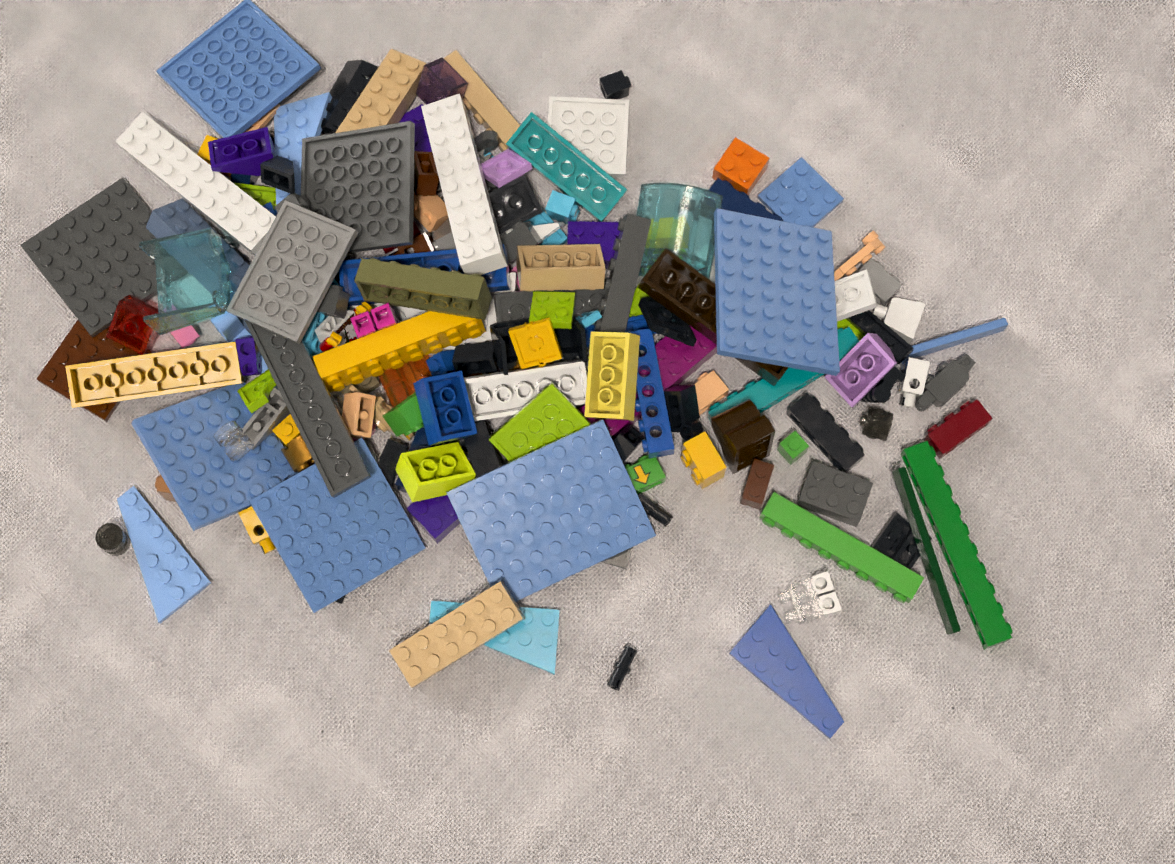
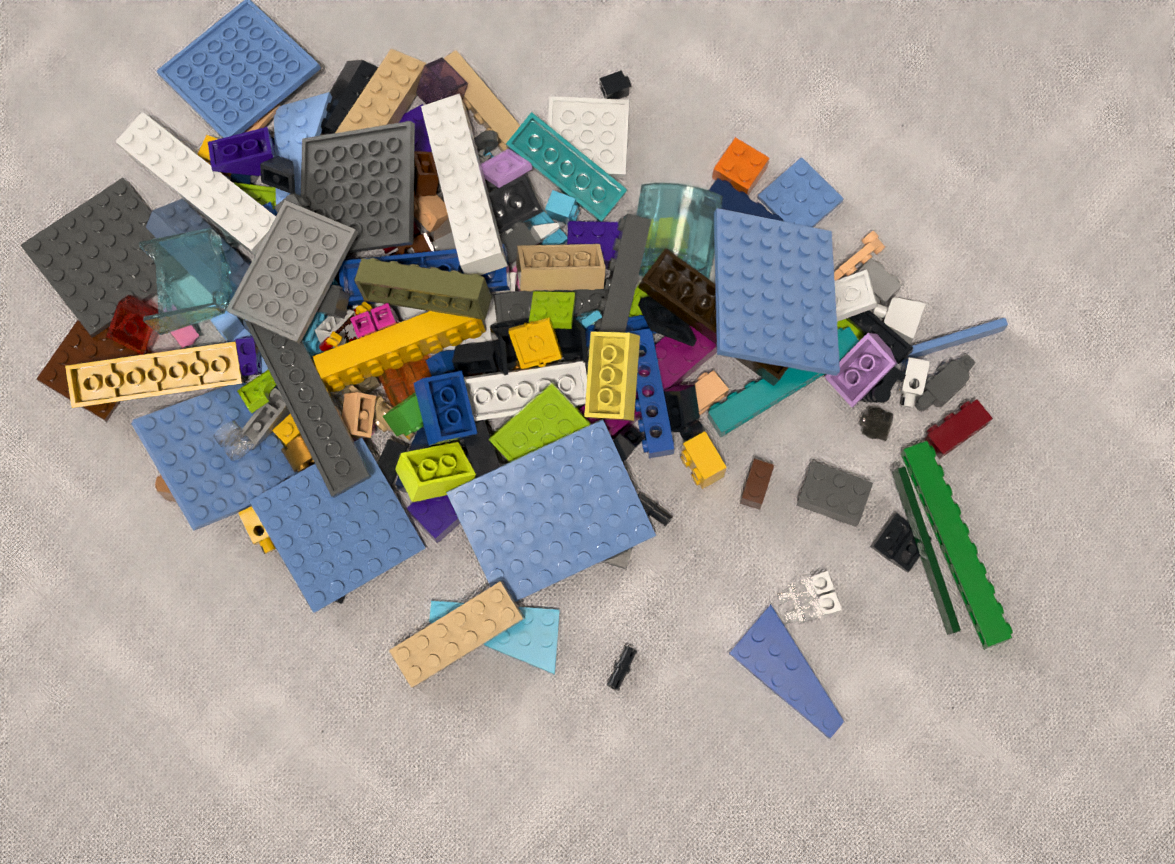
clear smoke wheel [95,523,130,556] -> none
light blue wing [117,486,211,624] -> none
bright green brick [625,455,666,494] -> none
dark brown brick [710,399,775,474] -> none
bright green brick [760,492,924,603] -> none
bright green brick [777,431,809,465] -> none
black brick [787,393,865,473] -> none

